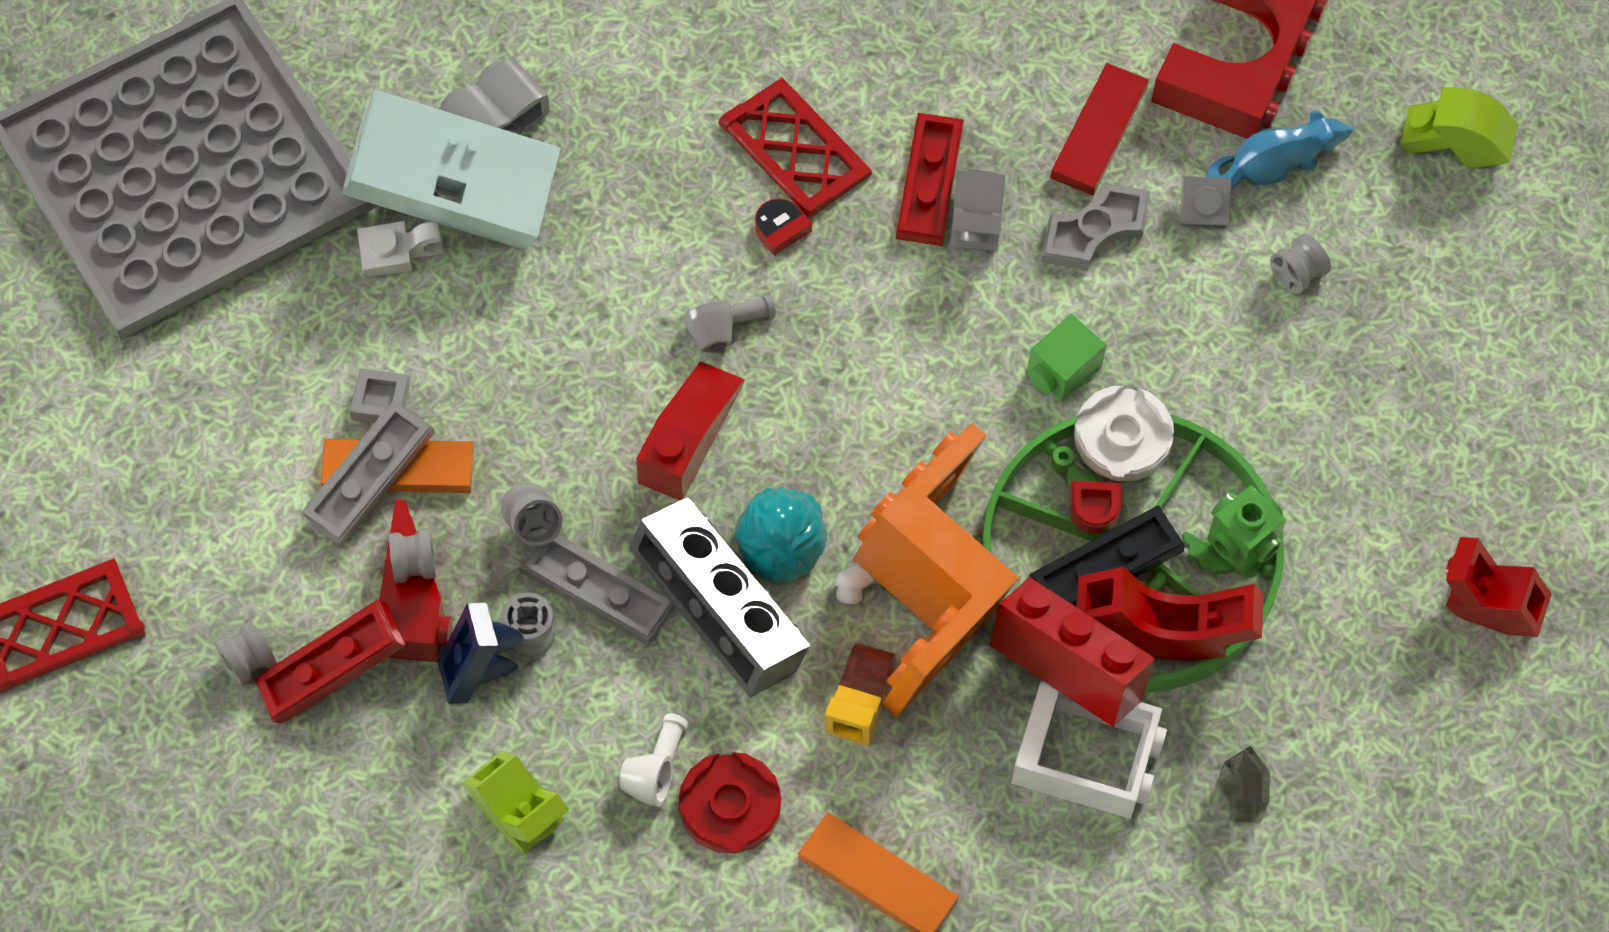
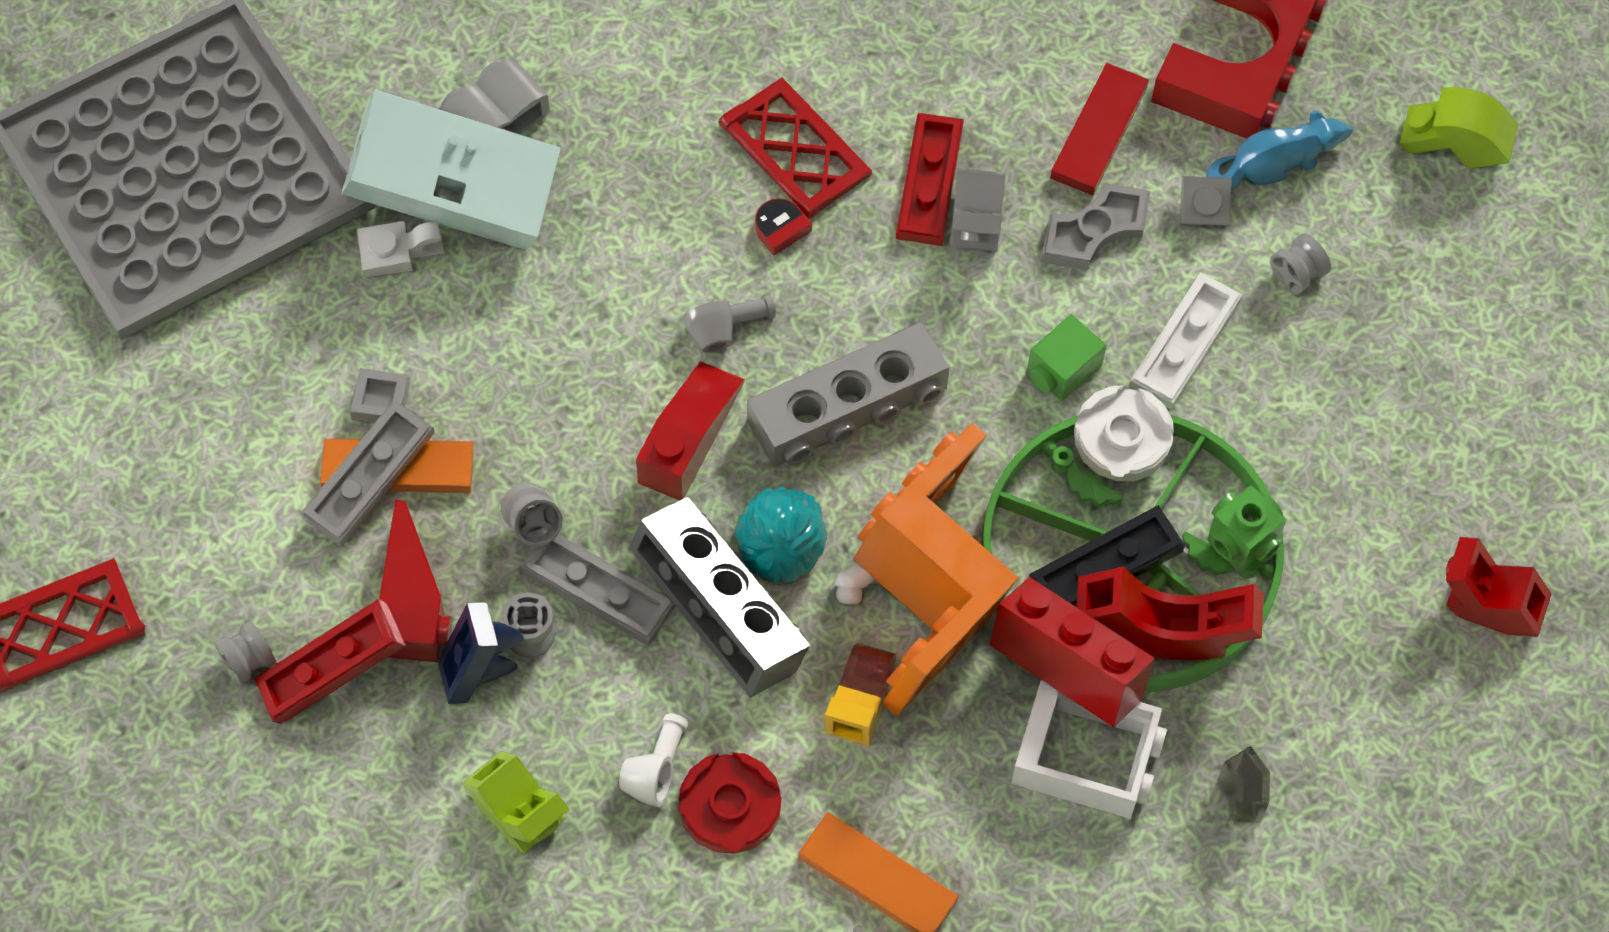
light grey wheel [388,528,436,584] -> none
red tile [1069,480,1121,535] -> none
none -> light grey brick [747,321,950,467]
none -> white tile [1129,272,1243,410]

